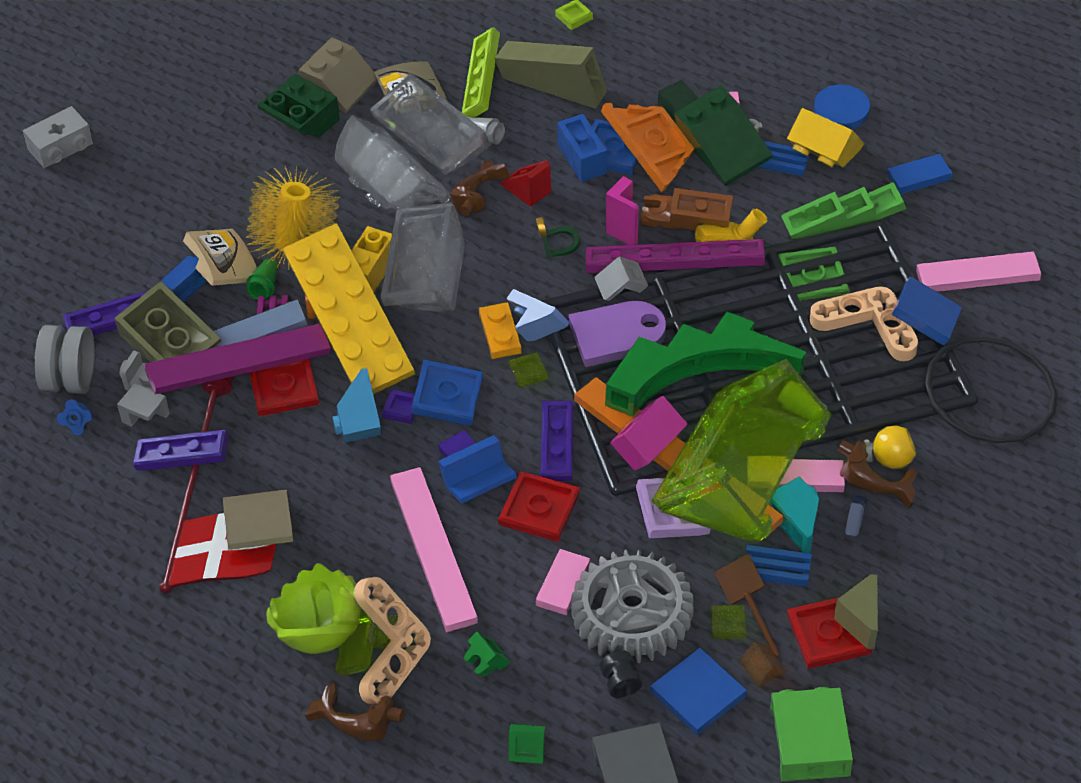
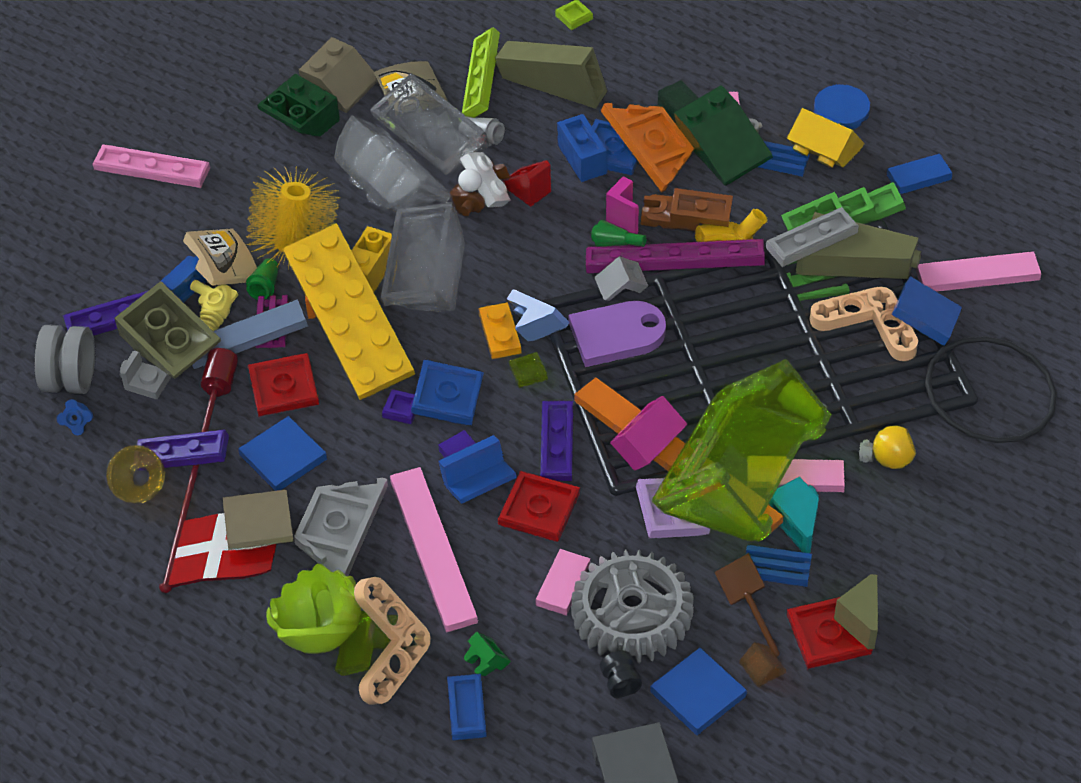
light grey brick [22,106,93,168] -> none
light grey panel [117,383,170,427] -> none
magenta tile [145,324,331,394] -> none
reddish brown animal [305,682,405,742] -> none
dark azure slope [332,368,381,443] -> none
green tile [508,724,545,764] -> none
dark green piece [536,217,580,258] -> none
green arch [605,312,806,416] -> none
clear neon green tile [711,605,746,639] -> none
bright green panel [770,687,853,782] -> none
reddish brown animal [837,440,917,508] -> none
dark blue tile [845,495,868,536] -> none
none -> bright pink tile [93,144,210,188]
none -> clear yellow piece [106,445,165,503]
none -> light yellow piece [190,280,238,331]
none -> blue tile [238,416,327,491]
none -> light grey wing [294,478,388,576]
none -> blue tile [447,674,487,740]
none -> white plate [458,152,511,207]
none -> green cone [591,219,647,247]
none -> light grey tile [766,207,859,267]
none -> olive slope [796,212,922,279]

